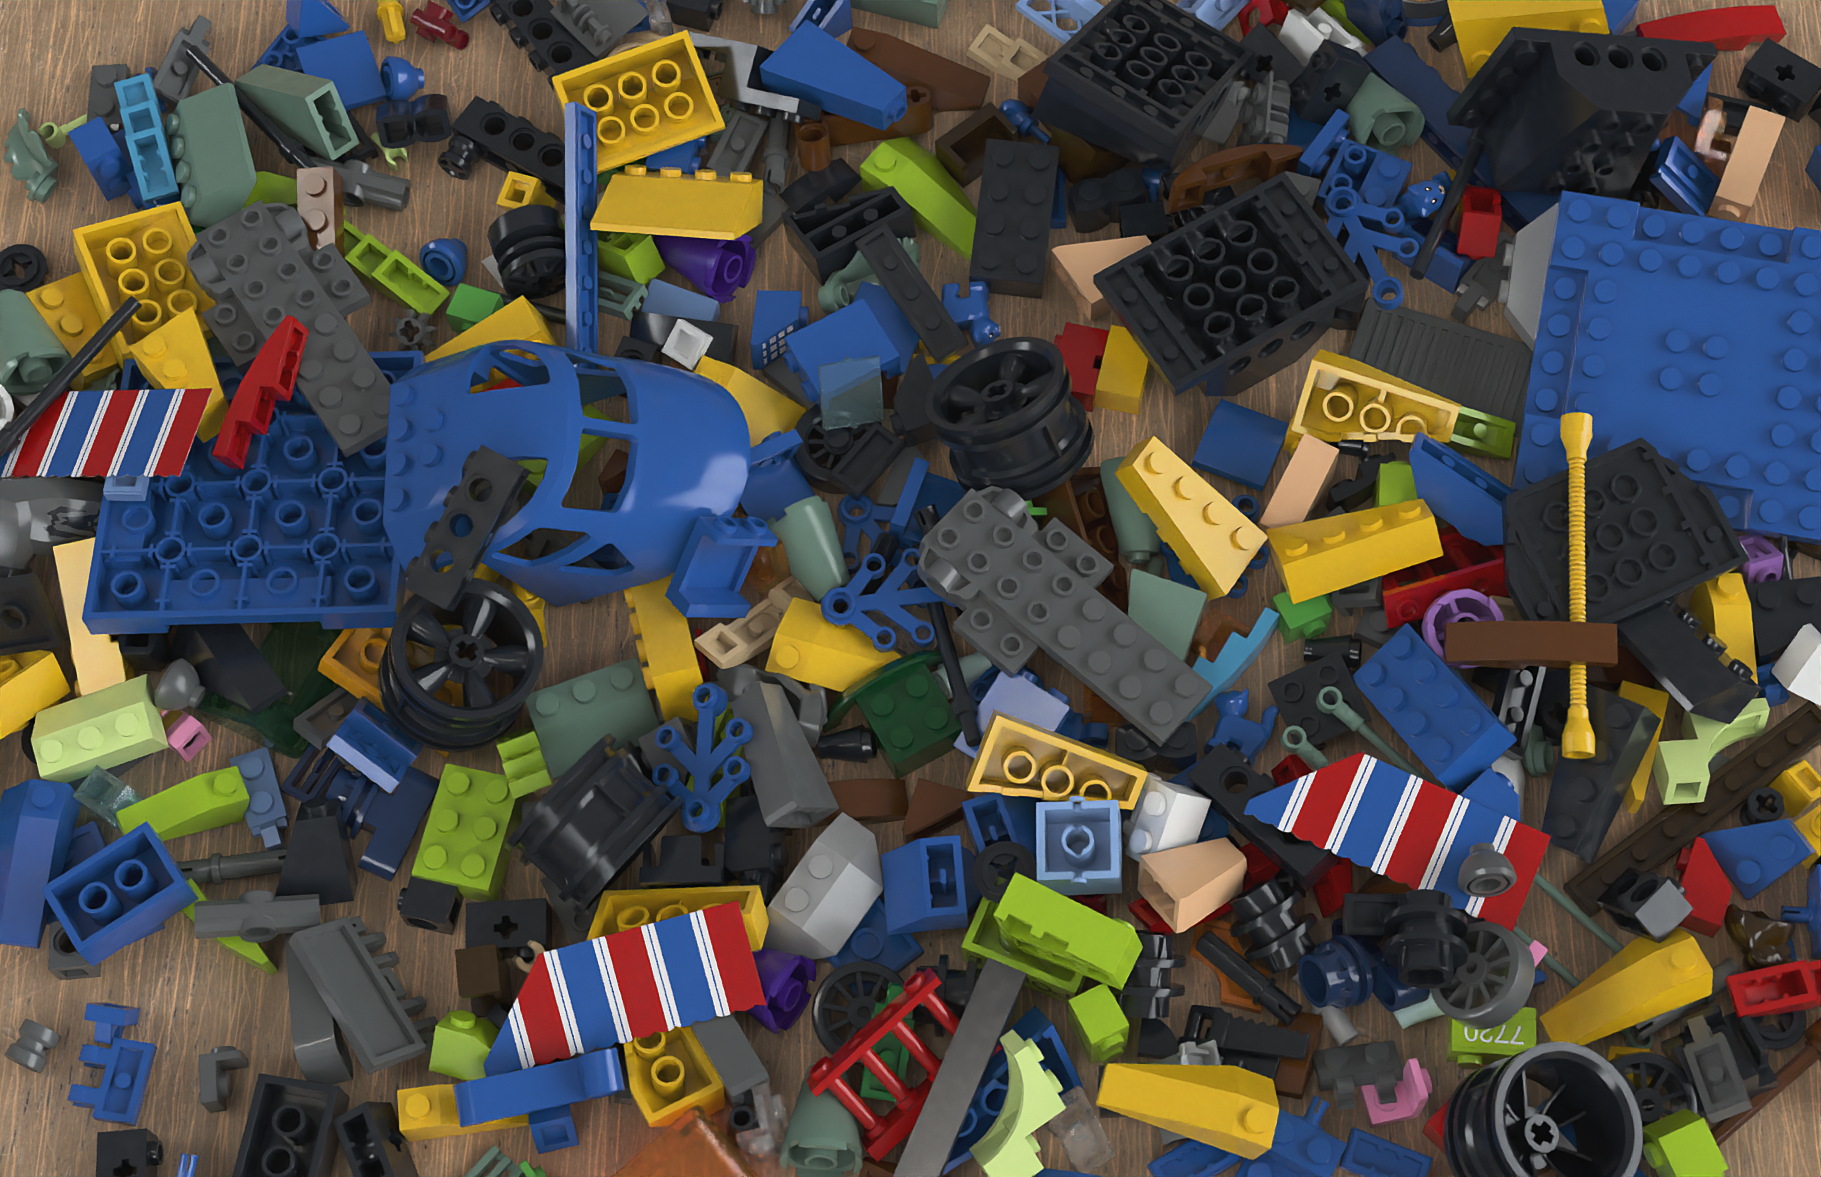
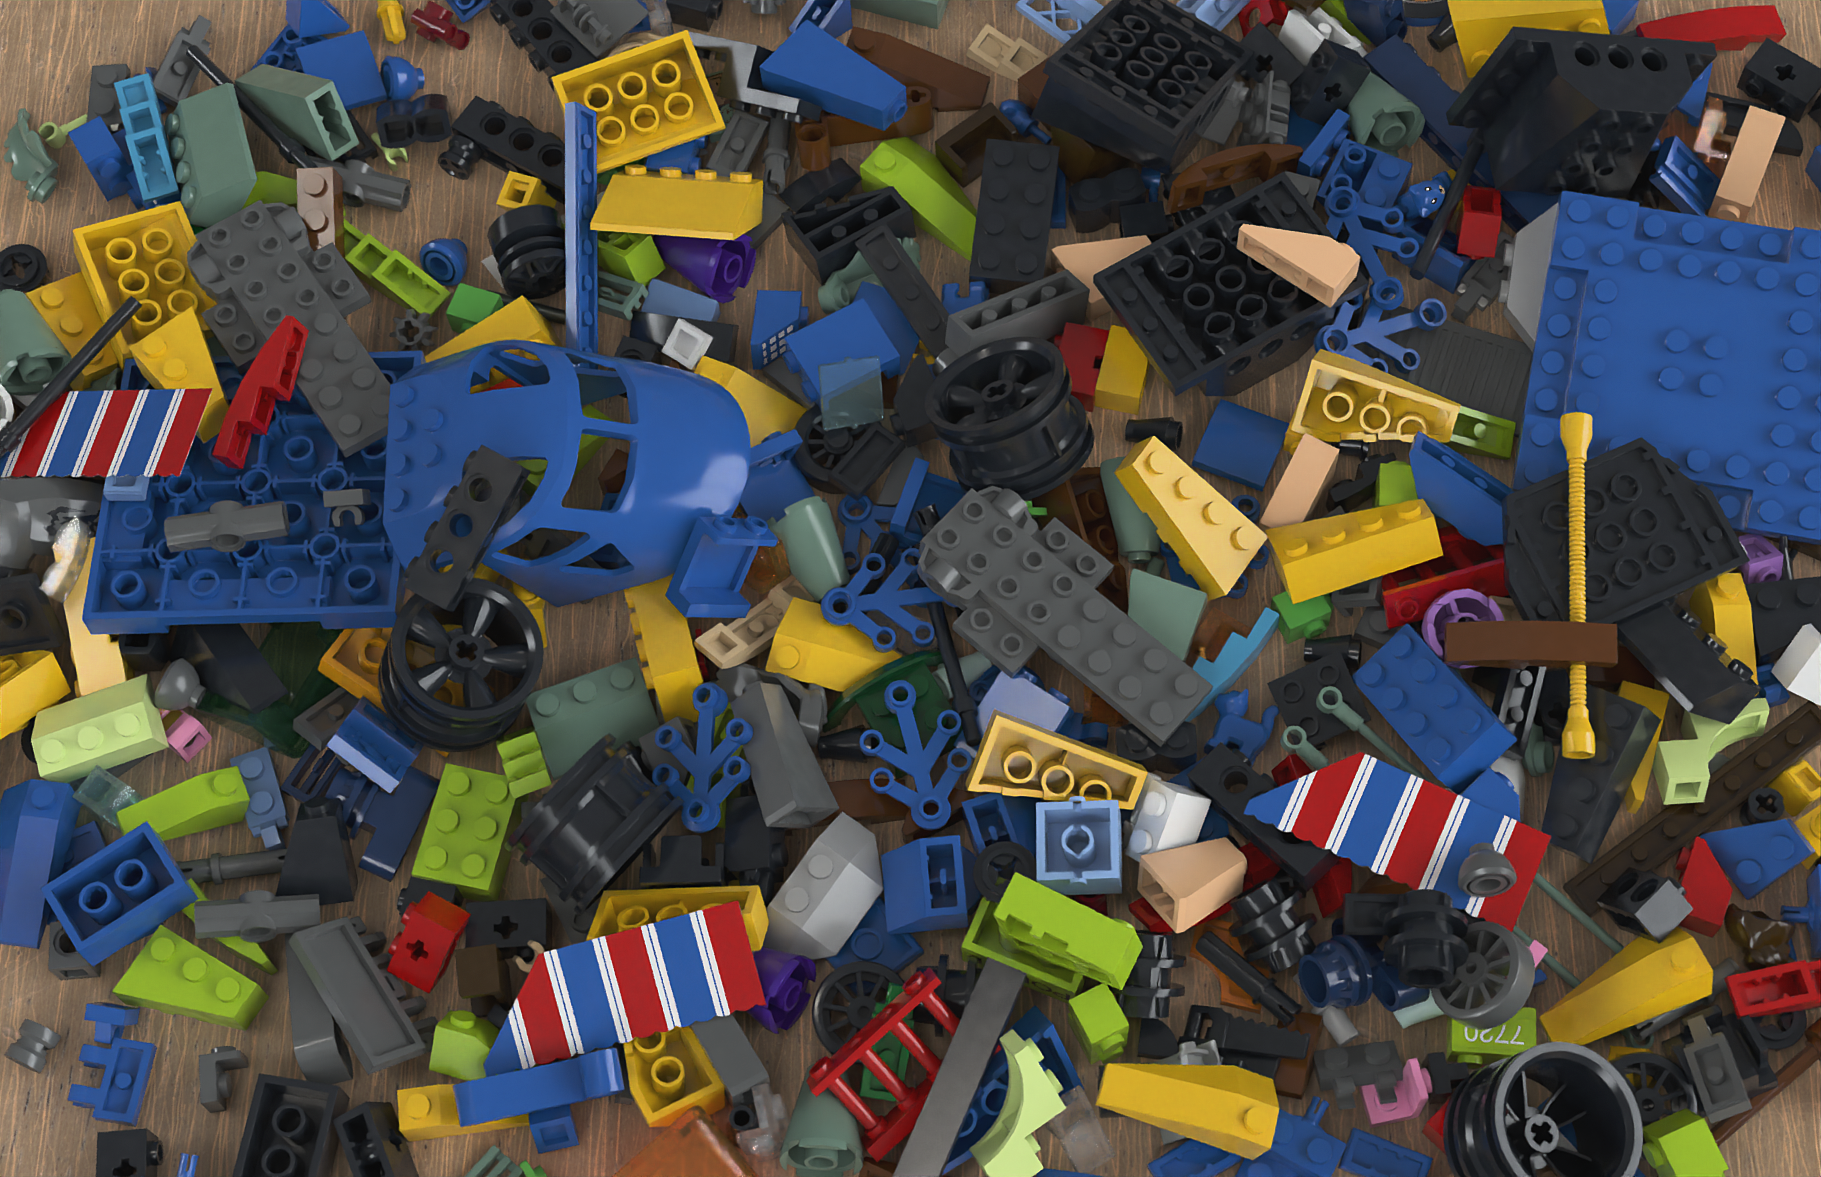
none -> clear slope [40,517,91,604]
none -> lime wedge [112,924,269,1031]
none -> dark grey piece [164,501,290,552]
none -> dark grey tile [323,489,371,527]
none -> red brick [387,891,471,994]
none -> blue plant [860,680,972,830]
none -> dark grey hinge [932,269,1090,377]
none -> black cone [1125,417,1183,452]
none -> light nougat slope [1237,224,1360,308]
none -> blue plant [1314,283,1447,373]
none -> black tile [1421,1052,1469,1104]
none -> black tile [1773,119,1803,157]

